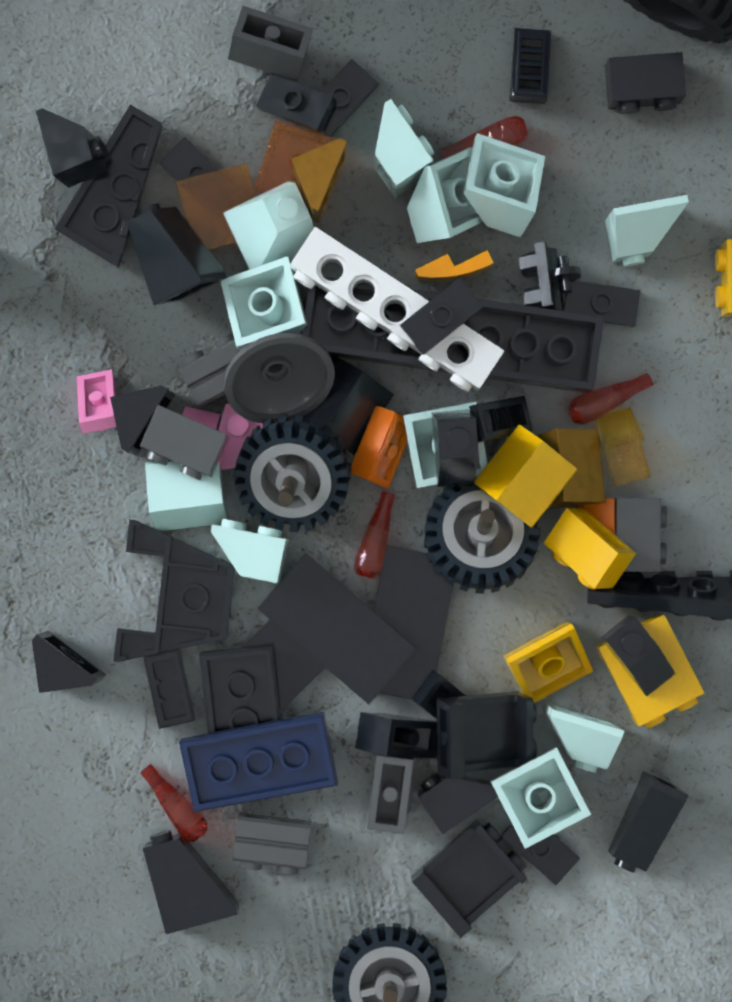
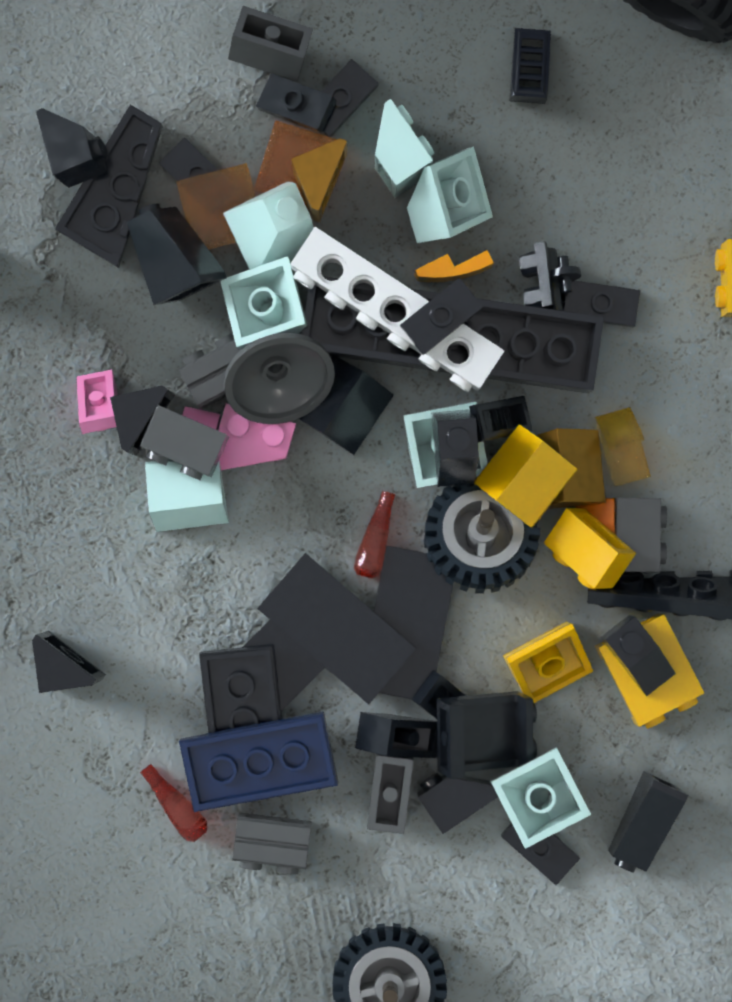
black wing [113,519,235,662] -> none
black plate [143,649,196,729] -> none
black slope [143,830,240,934] -> none
light aqua slope [211,519,289,583] -> none
wheel [234,415,352,532] -> none
orange slope [351,406,407,489] -> none
black panel [411,819,527,938] -> none
clear red piece [441,116,528,158] -> none
light aqua slope [464,133,545,238] -> none
light aqua slope [544,703,624,773] -> none
clear red piece [567,373,653,425] -> none
black brick [605,52,686,114] -> none
light aqua slope [605,195,689,267] -> none

